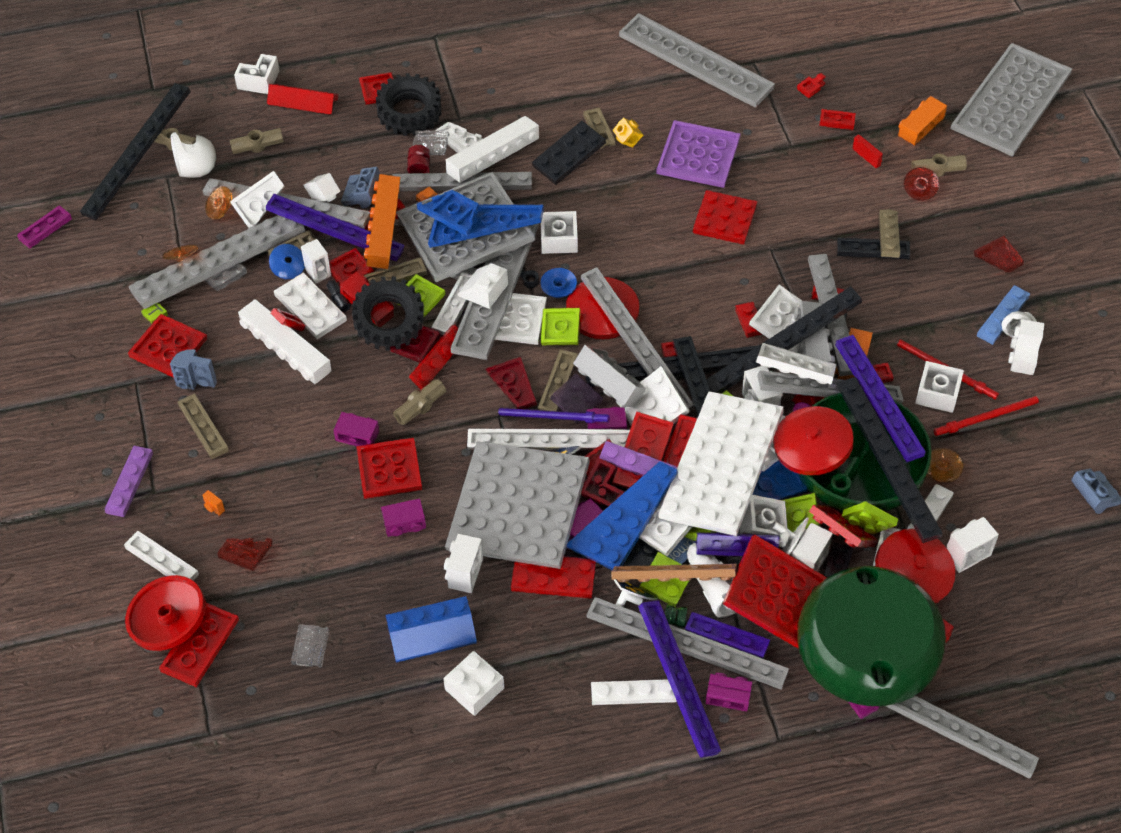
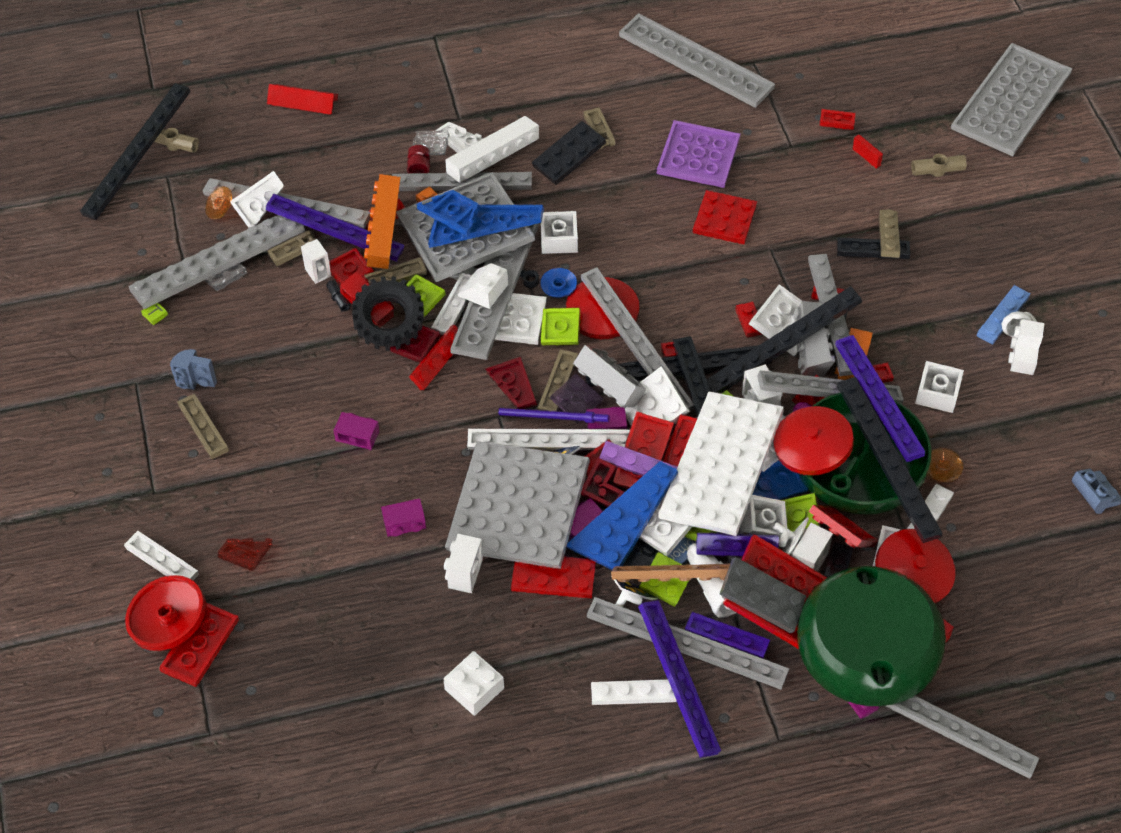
magenta plate [17,205,72,249] -> none
medium lavender plate [104,446,153,517] -> none
red plate [128,314,207,378] -> none
clear orange dish [162,245,198,263] -> none
white piece [171,132,216,178] -> none
orange plate [202,490,225,516] -> none
dark tan piece [229,128,284,154] -> none
white brick [234,54,279,94] -> none
white brick [238,299,332,384] -> none
blue dish [269,244,305,280] -> none
red tile [270,308,306,331] -> none
white plate [274,273,347,340] -> none
clear plate [291,624,329,668] -> none
white brick [304,173,340,202] -> none
sand blue brick [341,167,380,209] -> none
red plate [356,438,422,499] -> none
red tile [359,72,394,105] -> none
black tyre [376,73,442,136] -> none
slope [386,596,477,662] -> none
dark tan piece [393,379,446,425] -> none
yellow brick [613,118,644,148] -> none
clear green wheel [665,604,687,628] -> none
magenta brick [705,673,752,712] -> none
white plate [756,343,837,384] -> none
red plate [797,73,826,98] -> none
lime plate [841,502,898,534] -> none
red bar [897,339,999,400] -> none
orange brick [898,96,947,146] -> none
clear red dish [904,167,939,201] -> none
red bar [933,396,1039,436] -> none
white brick [947,517,999,573] -> none
clear red wing [974,236,1024,272] -> none
none -> dark grey plate [719,557,806,633]

